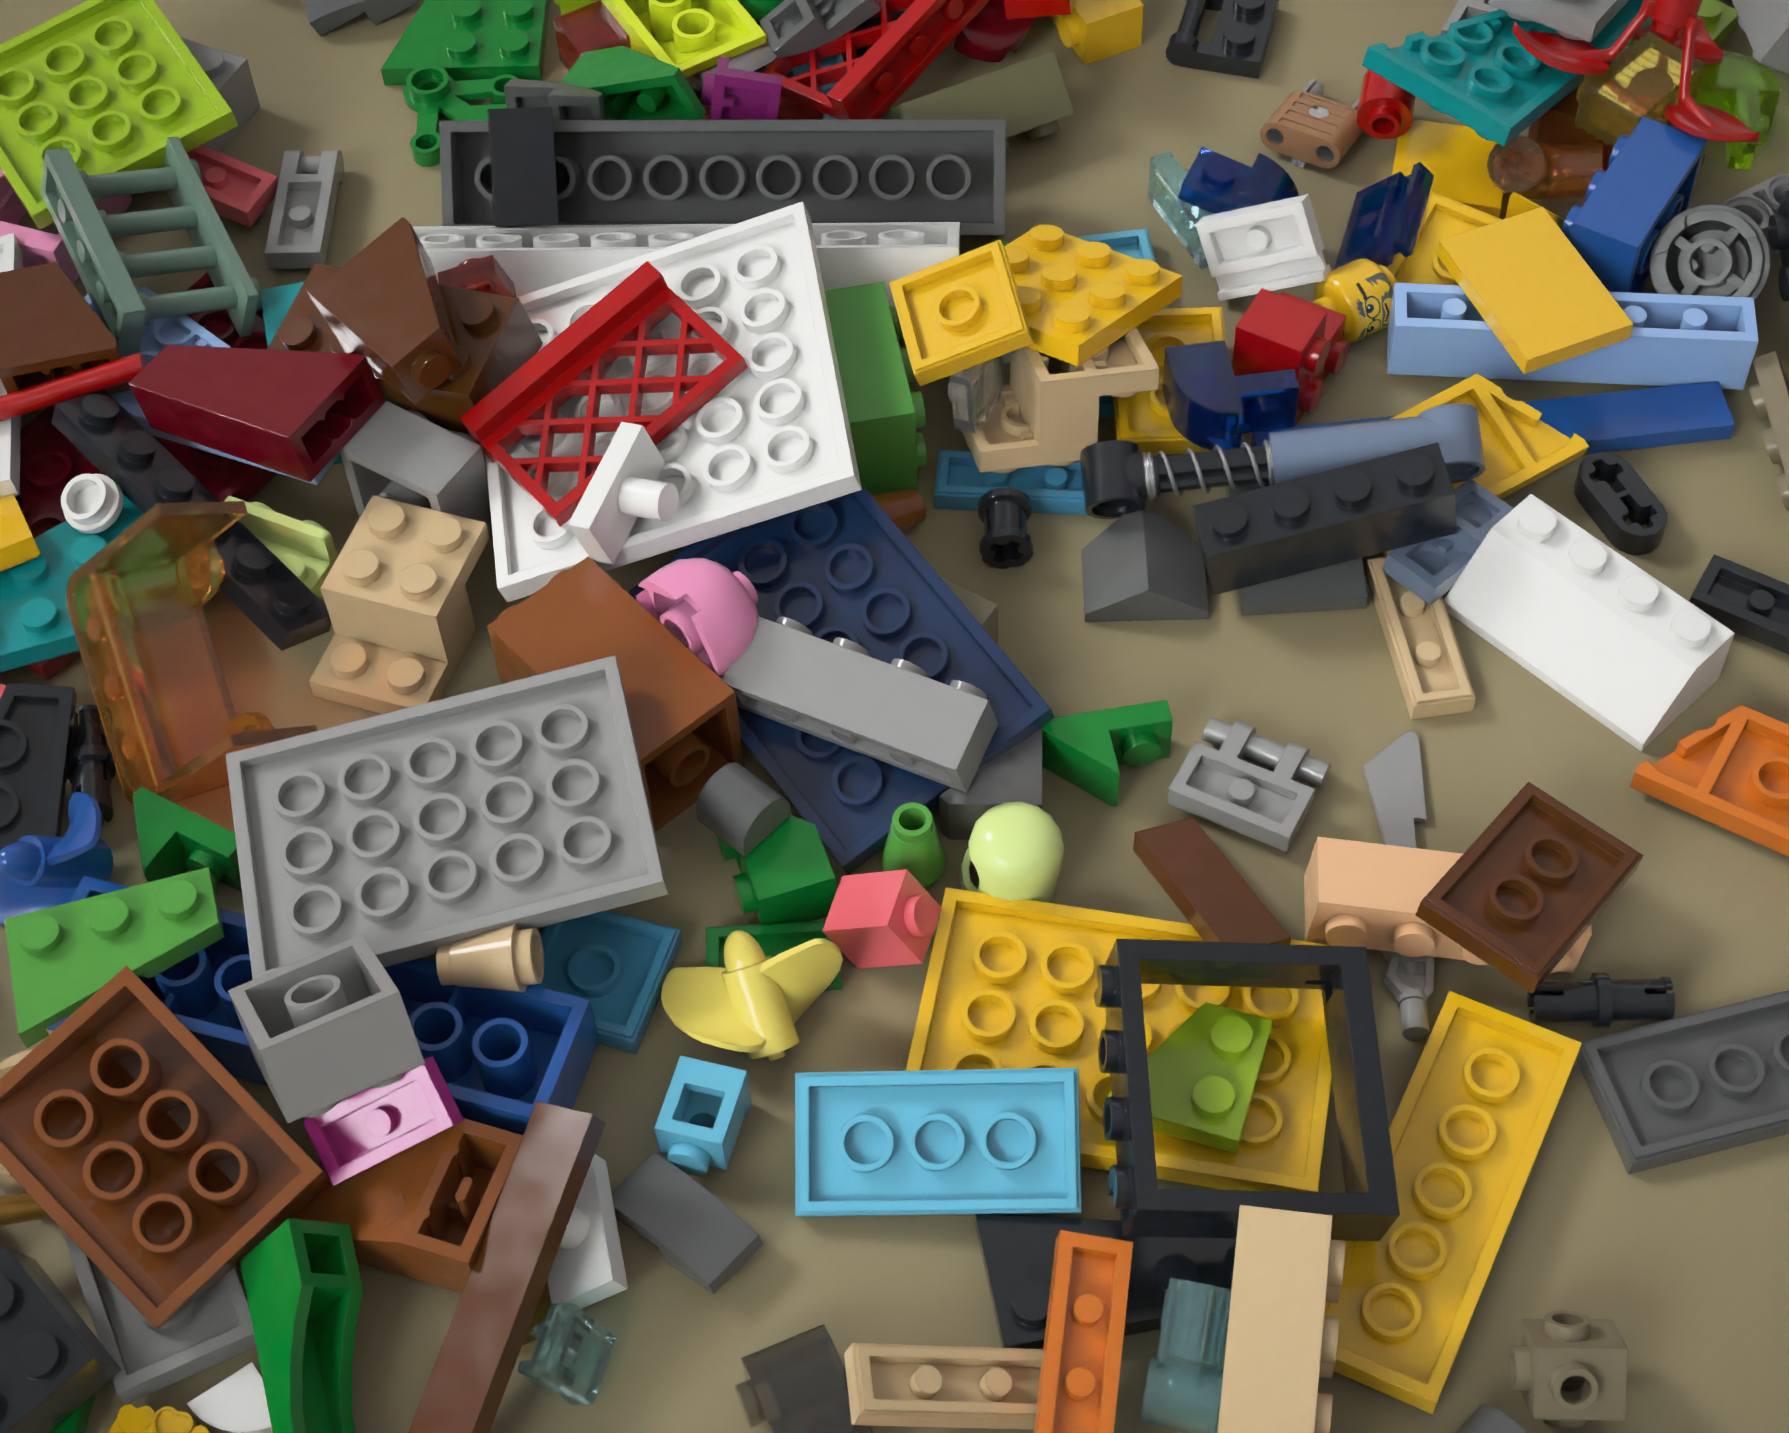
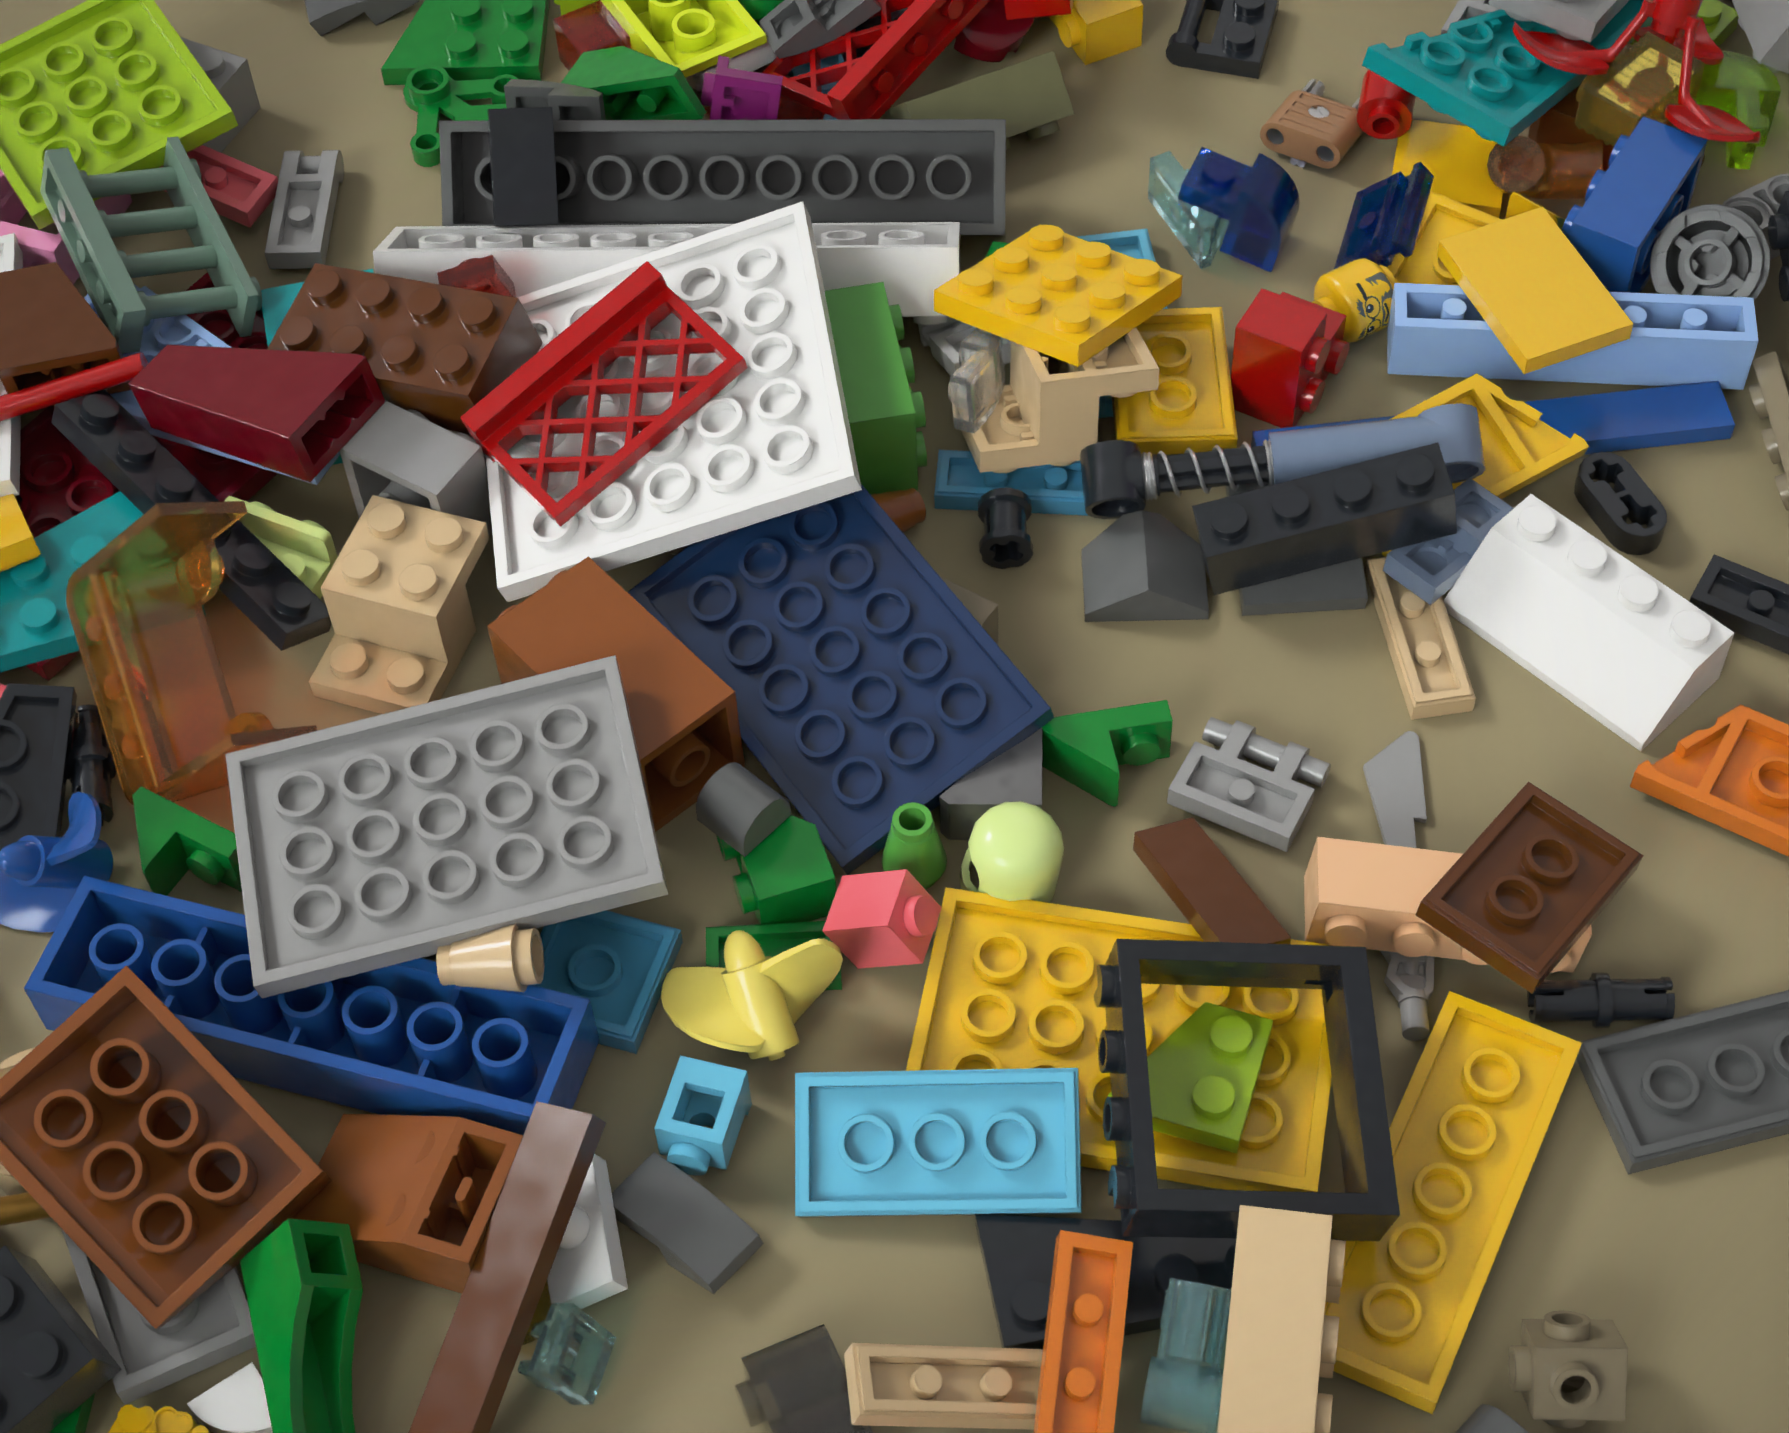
bright green wing [4,867,225,1048] -> none
white plate [61,474,123,534] -> none
light grey brick [228,934,425,1123] -> none
plate [302,1056,464,1186] -> none
reddish brown slope [309,217,462,405] -> none
white tile [568,422,679,565] -> none
bright pink cylinder [636,558,759,679] -> none
light grey brick [722,616,998,793] -> none
yellow tile [889,239,1034,387] -> none
clear blue brick [1162,340,1299,450] -> none
white plate [1196,194,1331,301] -> none

